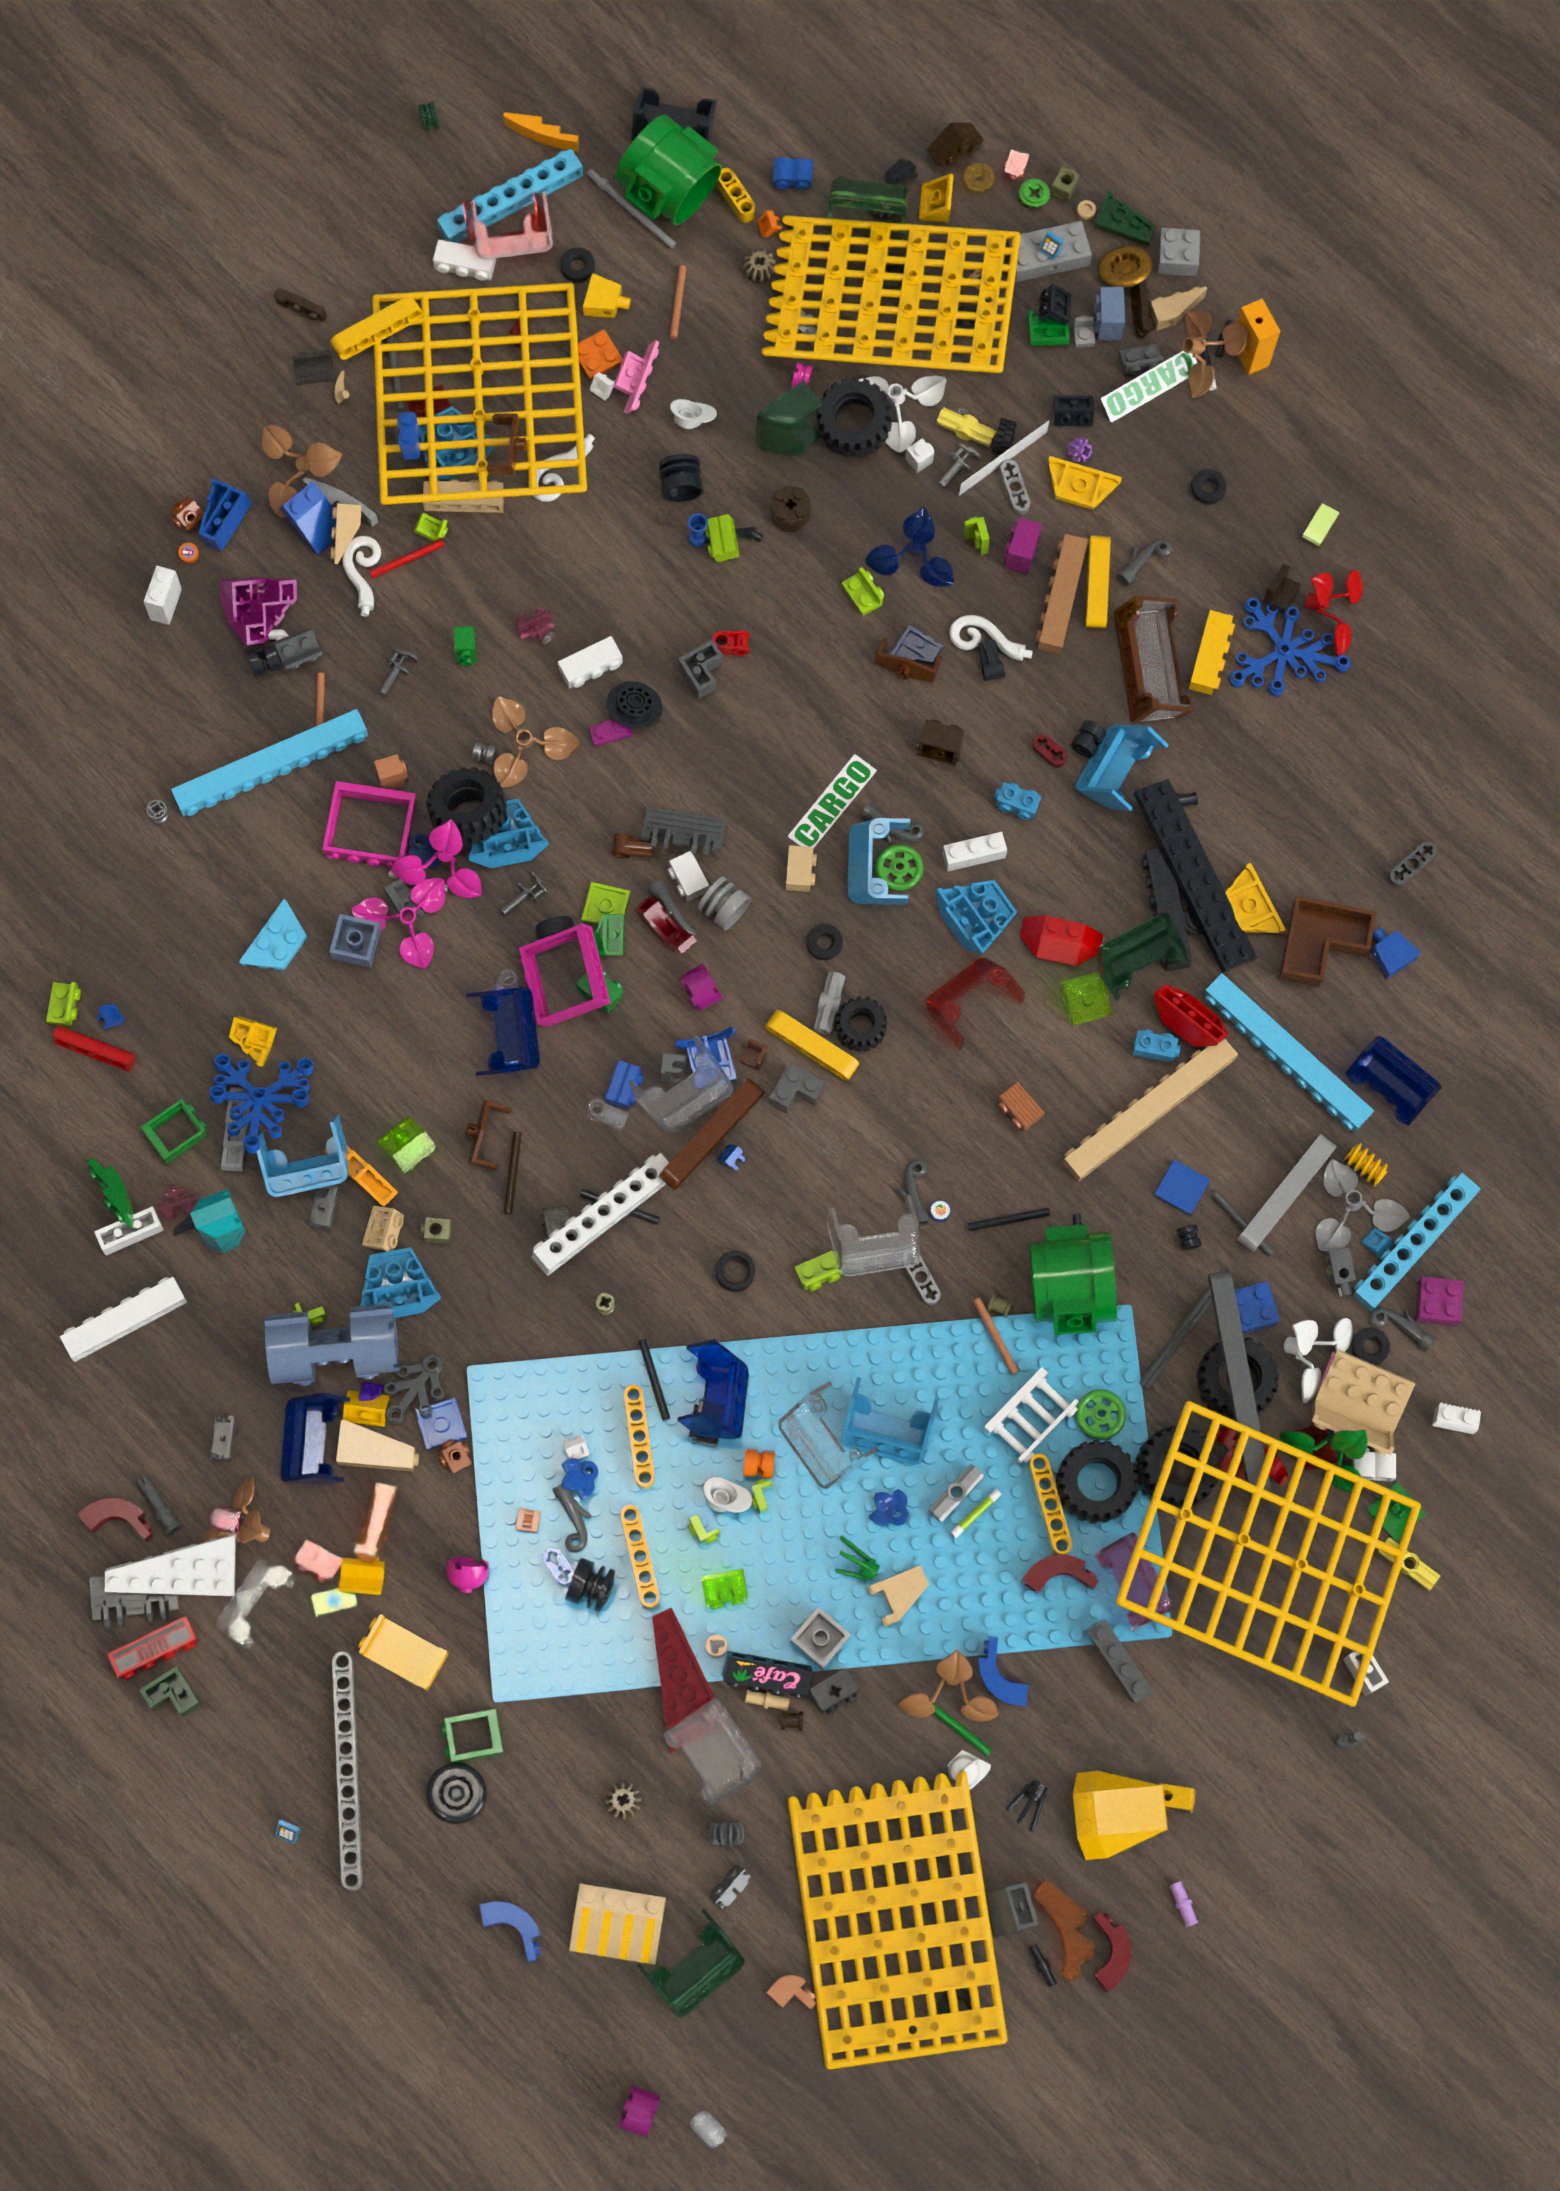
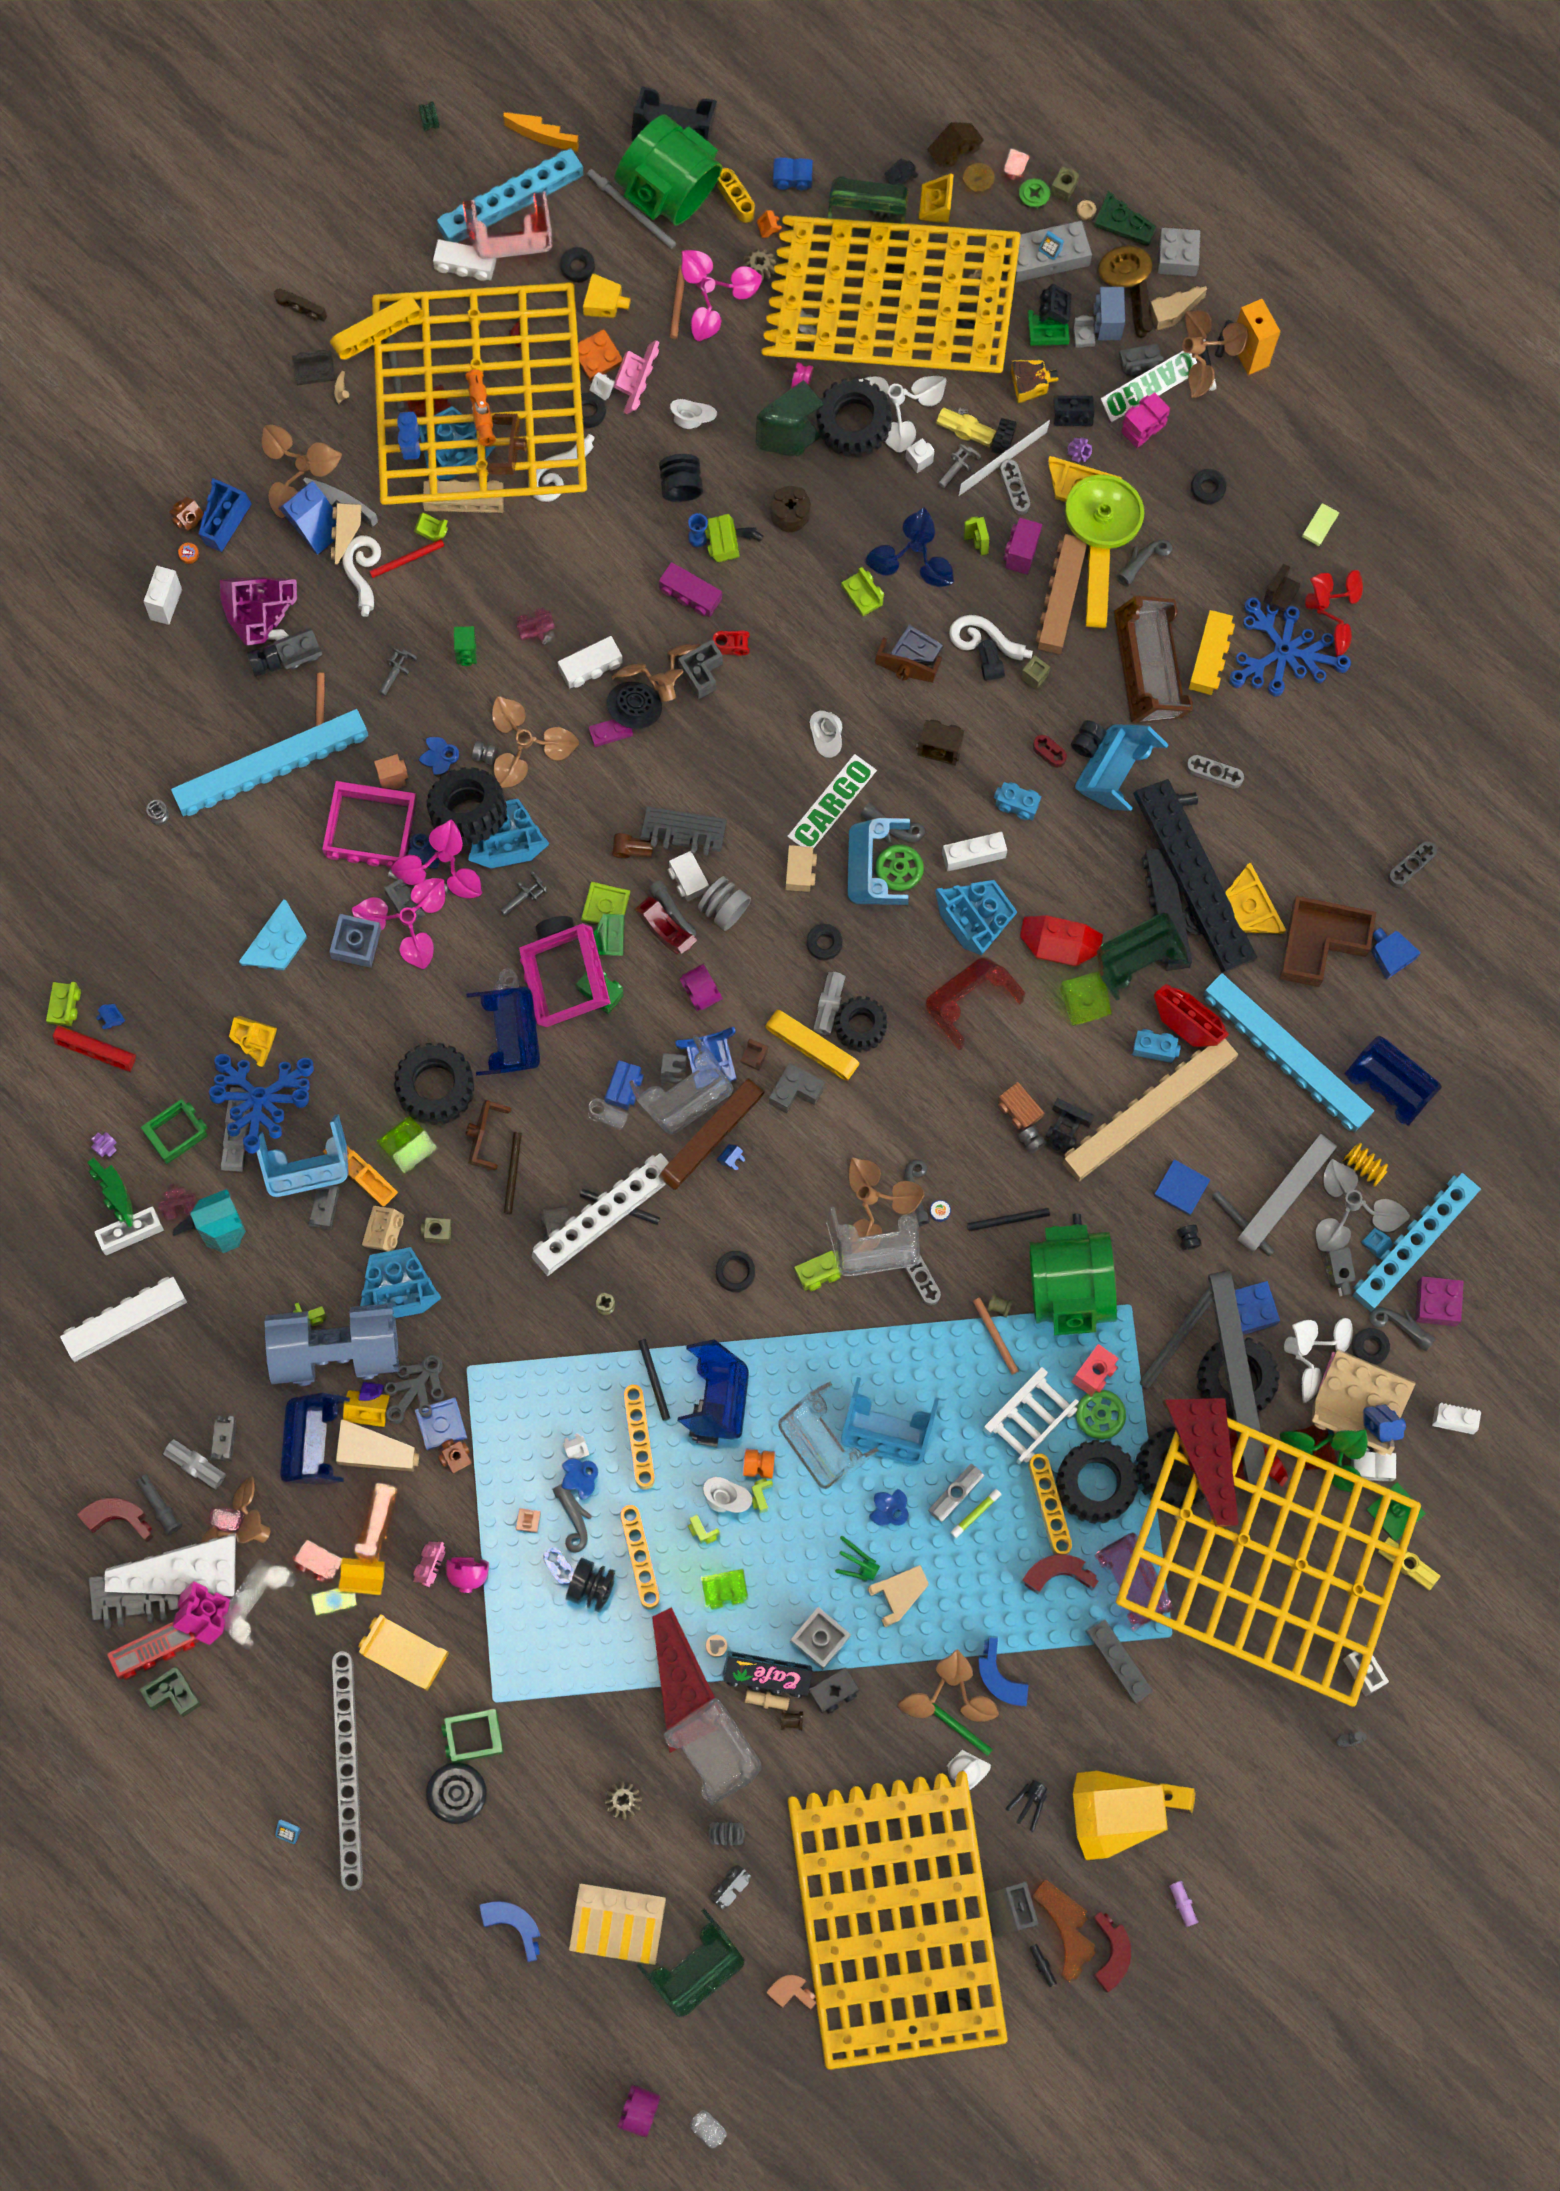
none -> medium lavender gear [91,1132,117,1157]
none -> light grey piece [163,1439,226,1489]
none -> dark pink brick [173,1581,230,1645]
none -> black tyre [394,1042,474,1125]
none -> bright pink hinge [413,1542,446,1587]
none -> blue plate [419,737,459,775]
none -> orange piece [466,369,496,446]
none -> black tyre [571,393,606,428]
none -> medium nougat plant [611,644,700,702]
none -> magenta brick [659,562,722,618]
none -> dark pink plant [681,250,762,341]
none -> white piece [810,711,842,758]
none -> medium nougat plant [849,1158,924,1254]
none -> torso [1010,360,1058,403]
none -> flat silver wheel [1018,1125,1046,1154]
none -> olive brick [1021,655,1050,690]
none -> black tile [1045,1098,1095,1154]
none -> lime dish [1065,475,1144,549]
none -> coral brick [1071,1344,1119,1397]
none -> dark pink brick [1121,392,1170,448]
none -> dark red wing [1162,1398,1239,1527]
none -> light grey beam [1187,755,1244,789]
none -> blue brick [1363,1404,1406,1443]

